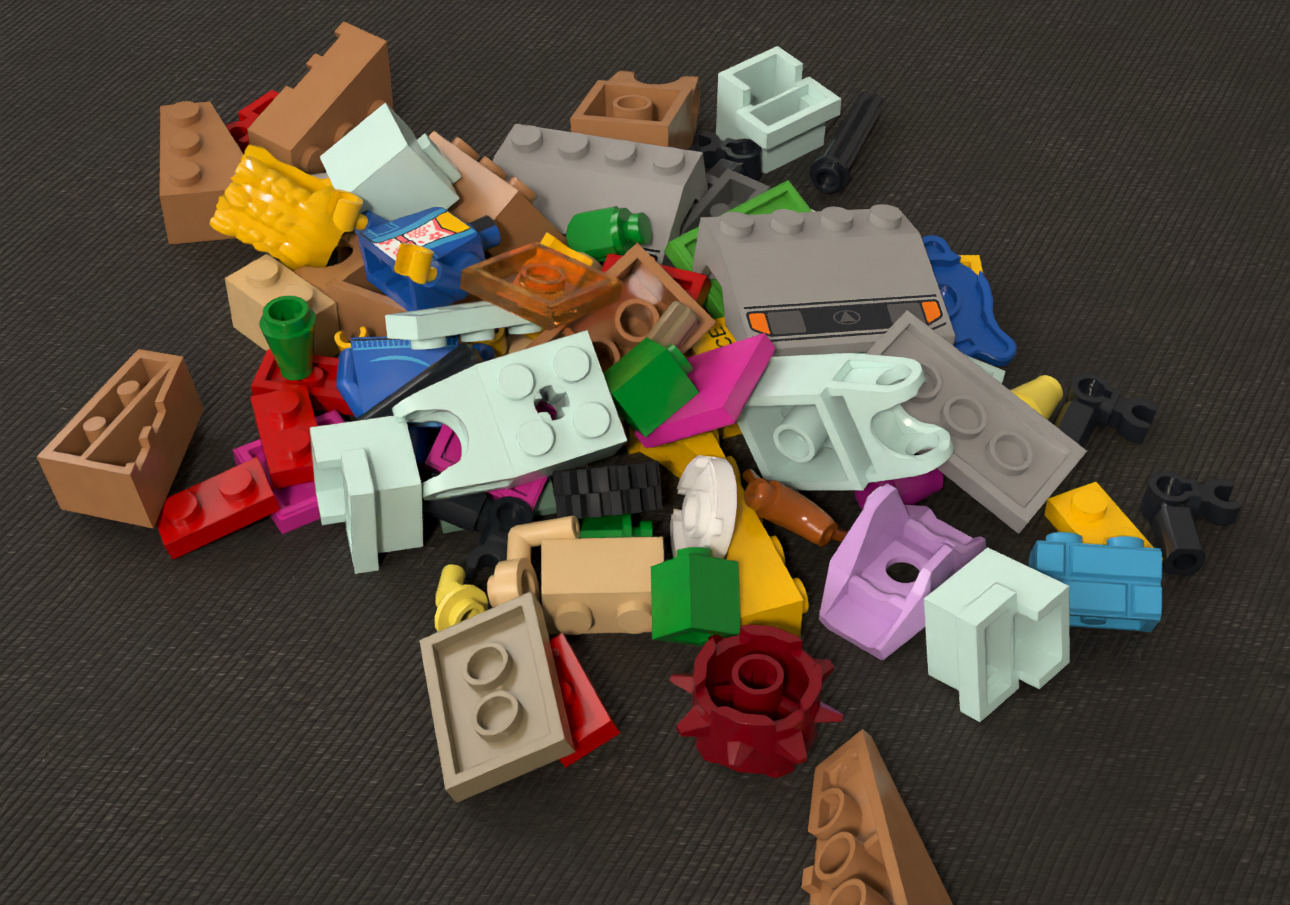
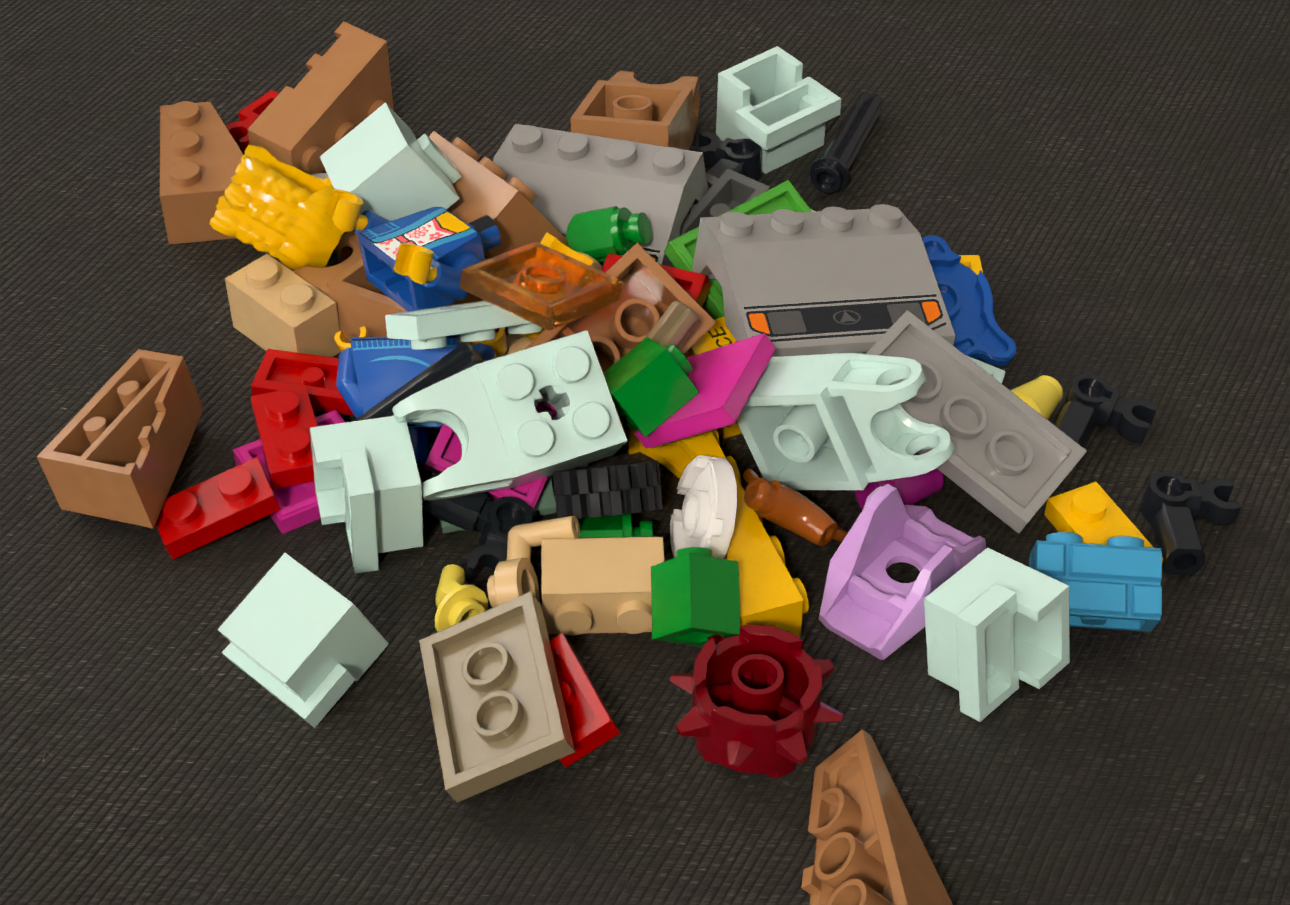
green cone [259,296,316,380] -> none
none -> light aqua plate [218,553,389,728]

